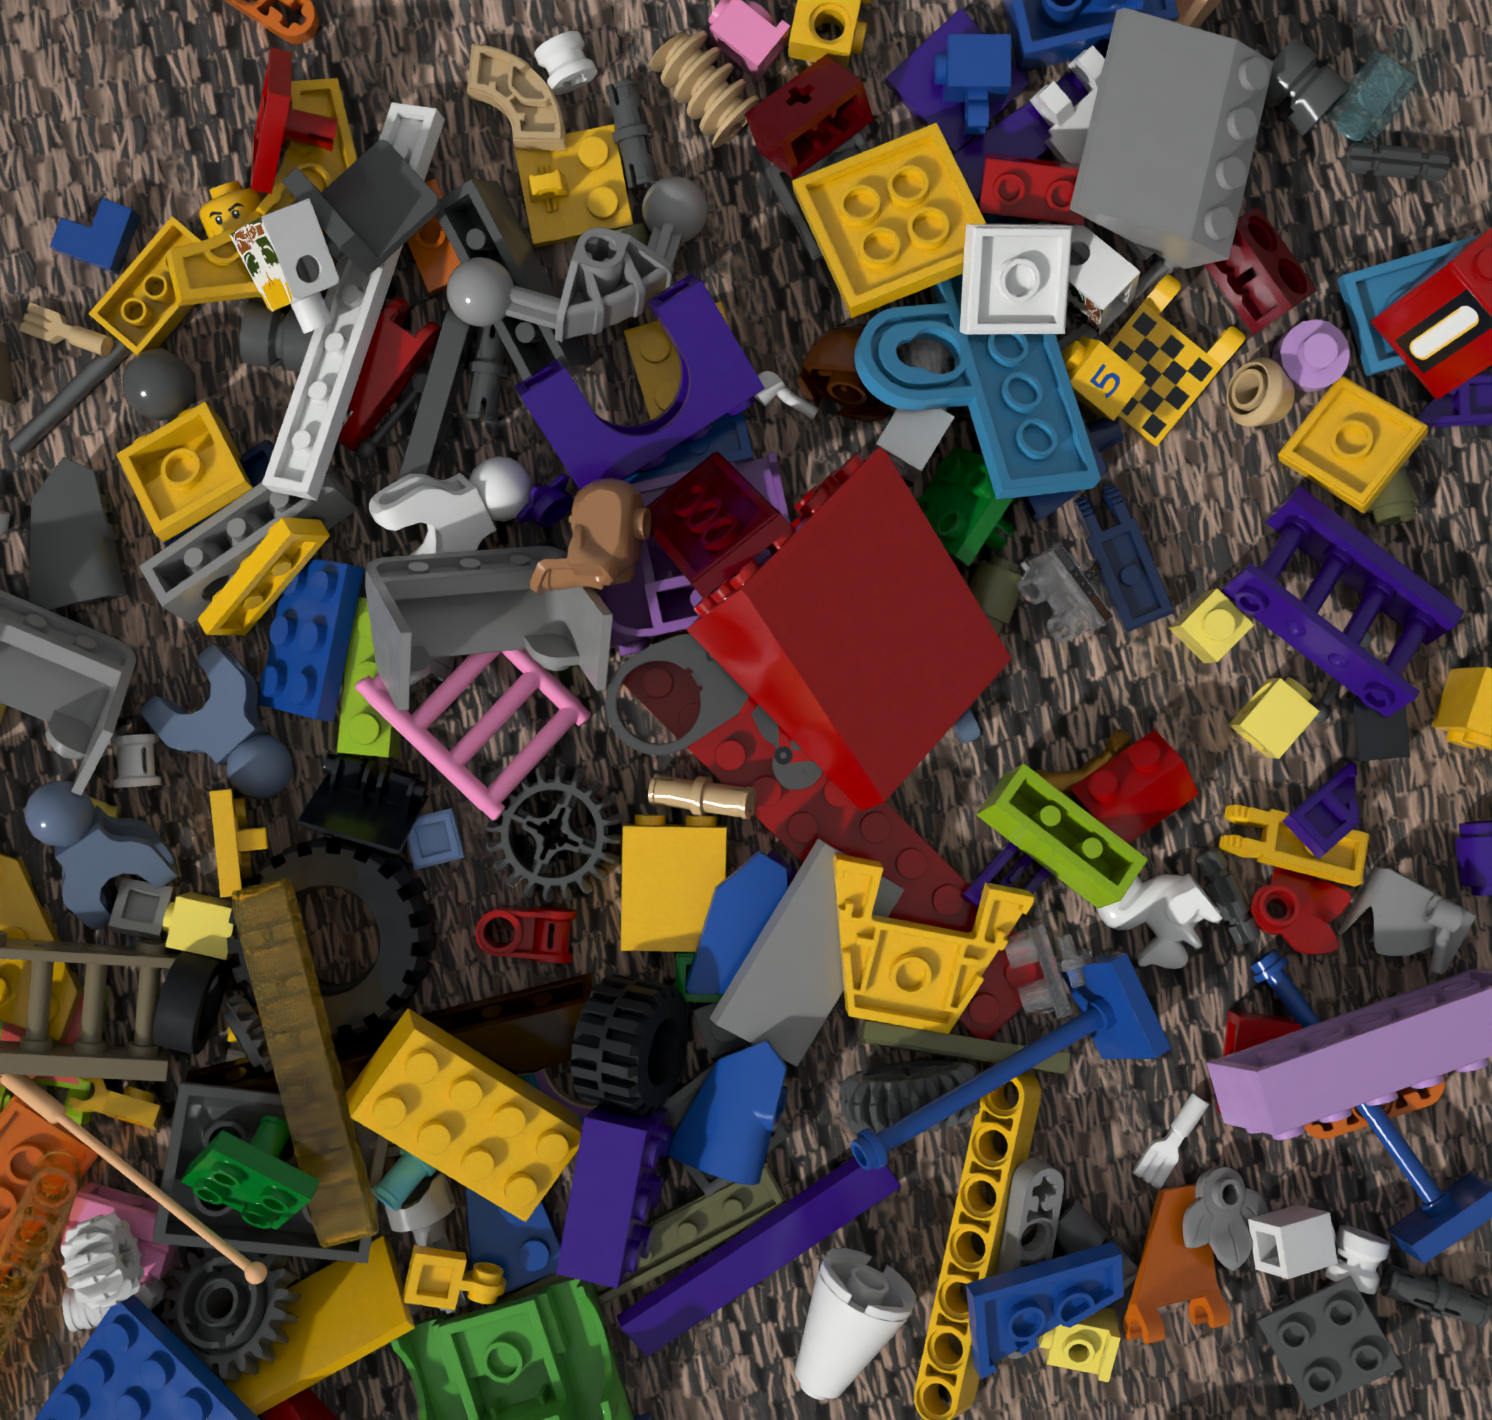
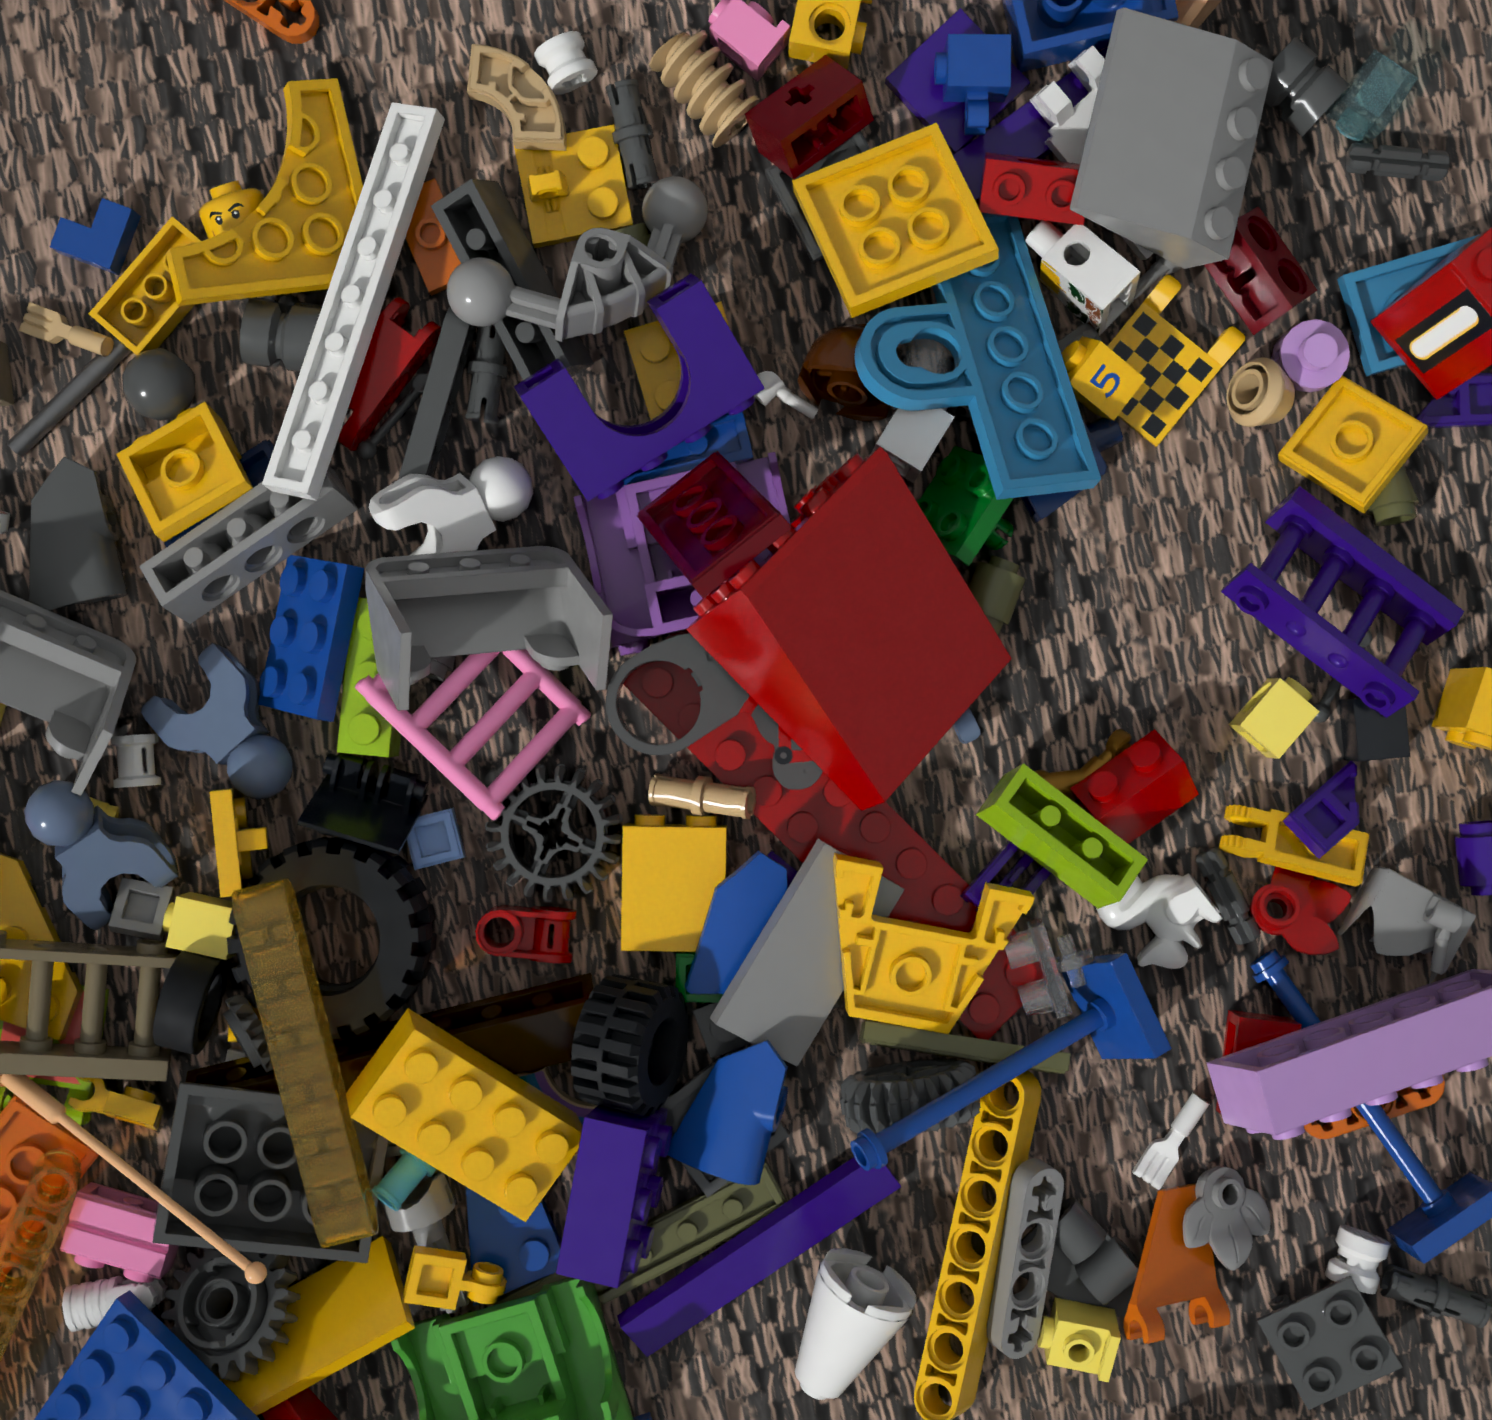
white gear [61,1213,144,1310] -> none
green plate [181,1116,320,1230] -> none
yellow plate [197,517,330,636] -> none
white torso [229,198,339,334] -> none
red tile [250,47,337,194] -> none
dark grey bracket [281,140,442,277] -> none
dark purple plate [517,473,572,528] -> none
medium nougat head [530,478,651,595] -> none
white tile [960,224,1073,334] -> none
blue wing [966,1242,1124,1380] -> none
clear hips [1017,543,1114,643] -> none
dark blue hinge [1073,483,1174,633] -> none
light yellow brick [1168,588,1254,663] -> none
white brick [1248,1205,1338,1279] -> none

